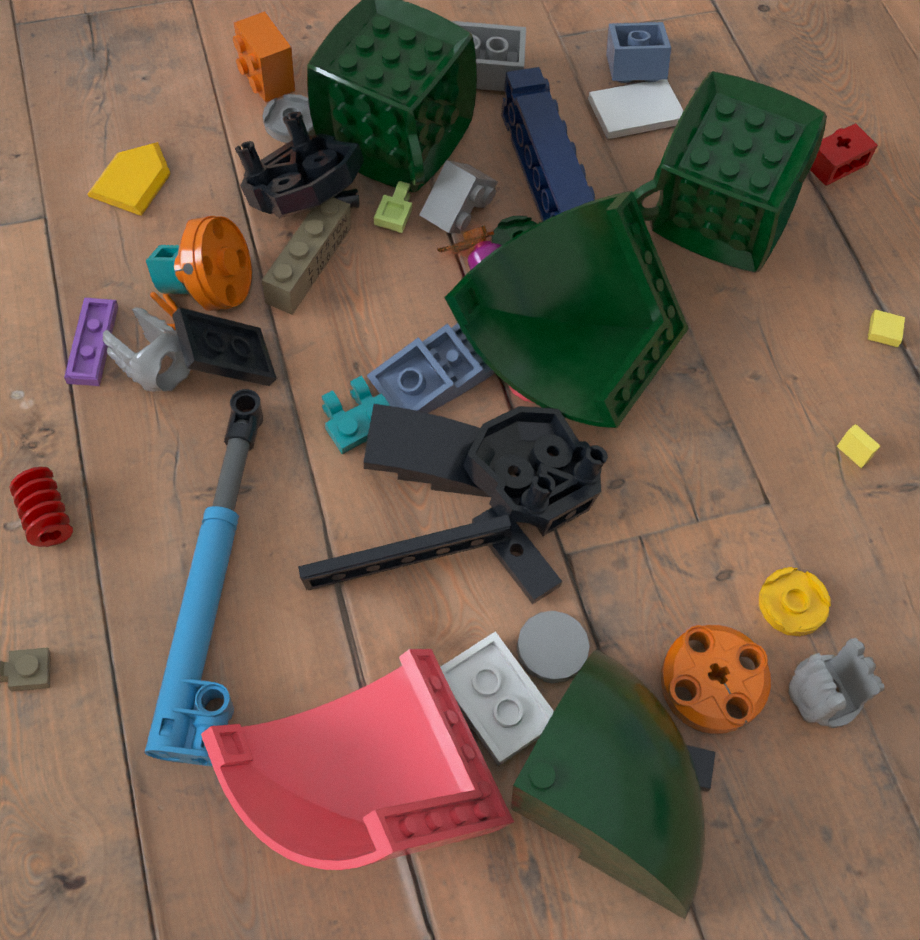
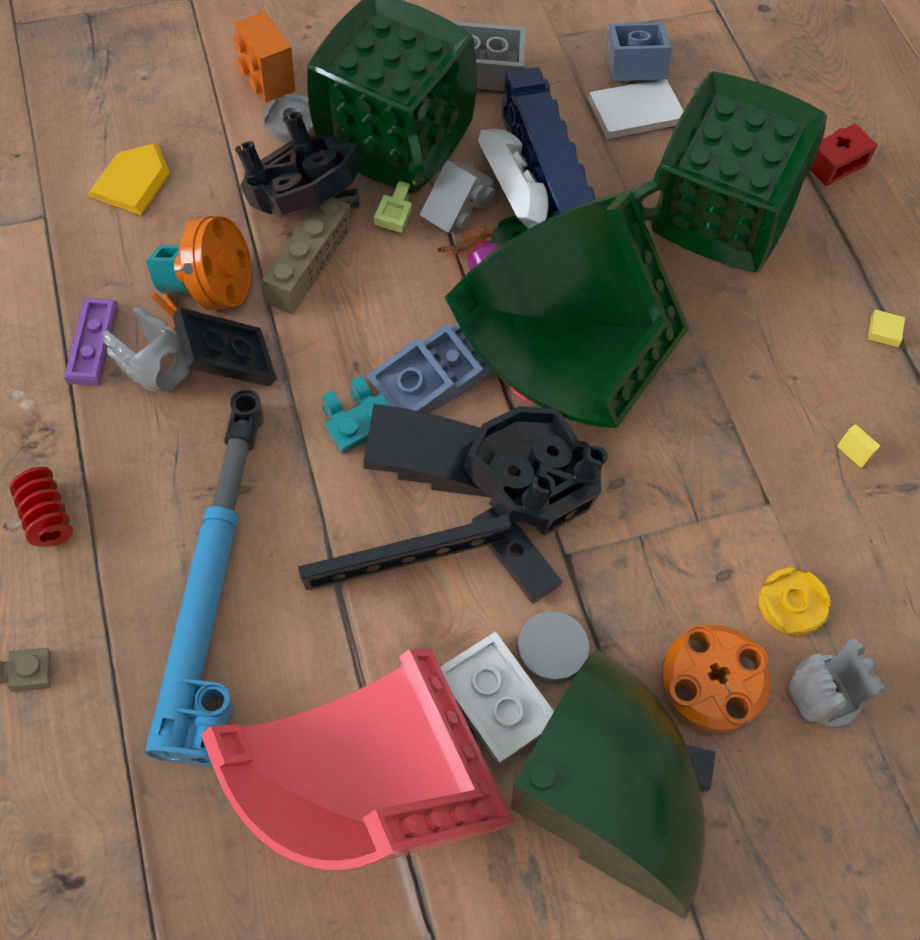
none -> white brick [478,128,548,229]

